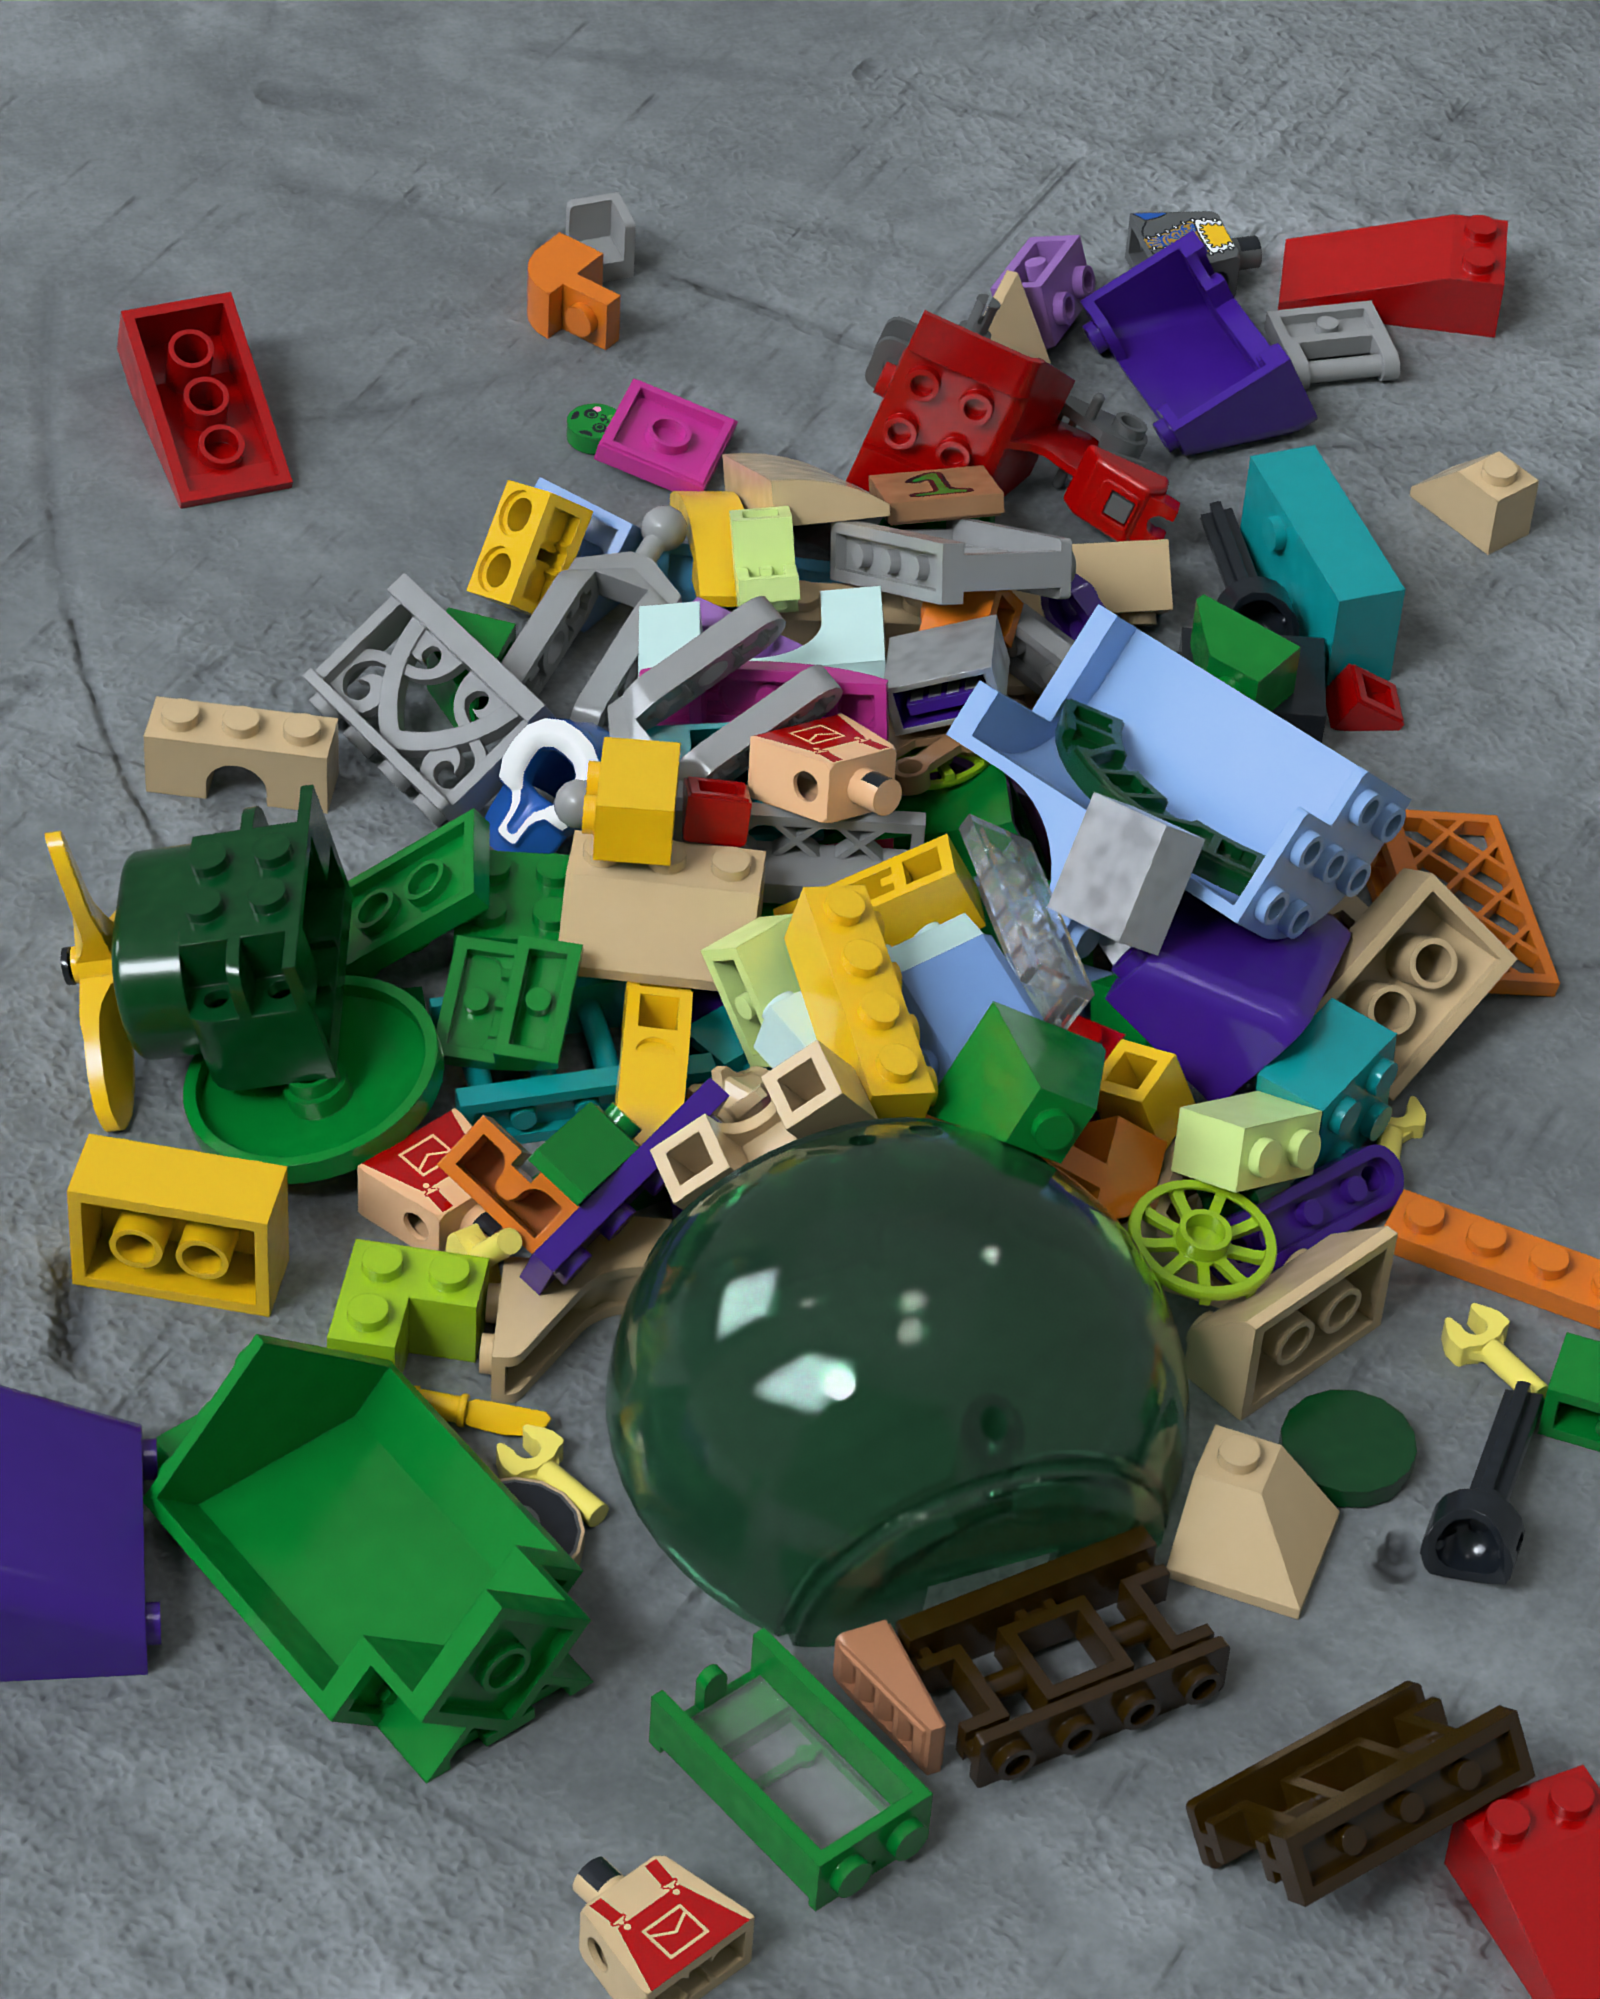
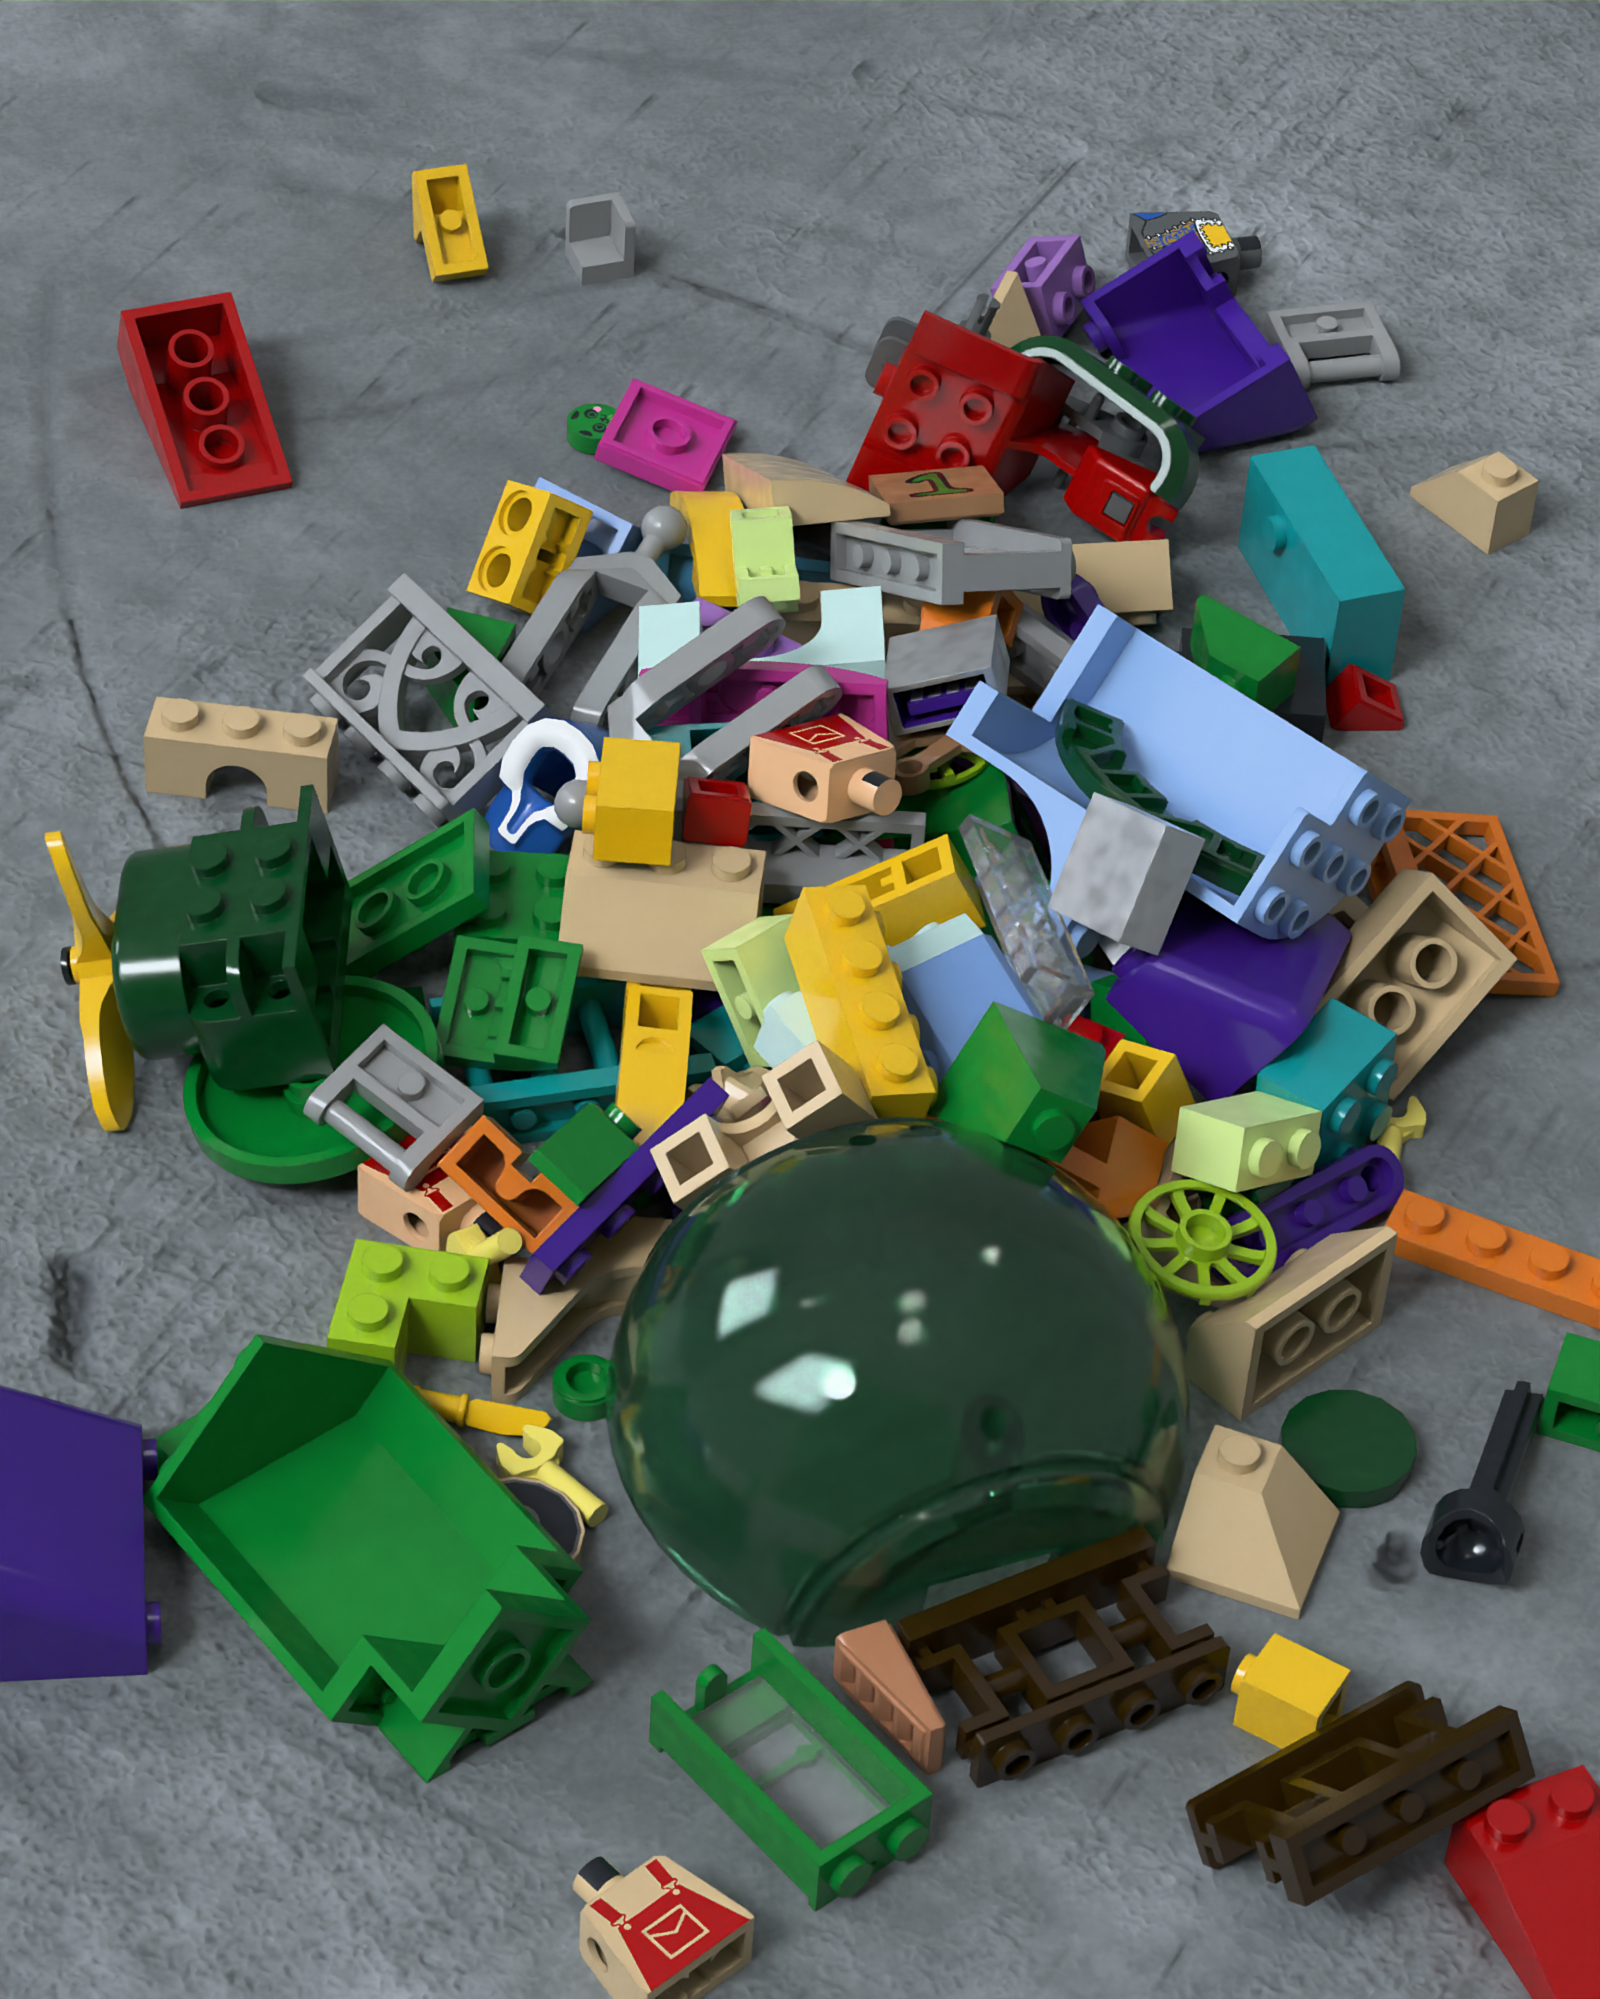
yellow brick [67,1133,289,1317] -> none
orange brick [527,232,621,350] -> none
black piece [1200,501,1300,636] -> none
red slope [1278,214,1508,338] -> none
light yellow bar [1441,1303,1548,1400] -> none
none -> light grey plate [303,1024,484,1192]
none -> yellow slope [412,164,489,283]
none -> green tile [552,1354,621,1422]
none -> dark green piece [1011,335,1206,510]
none -> yellow brick [1231,1633,1351,1749]

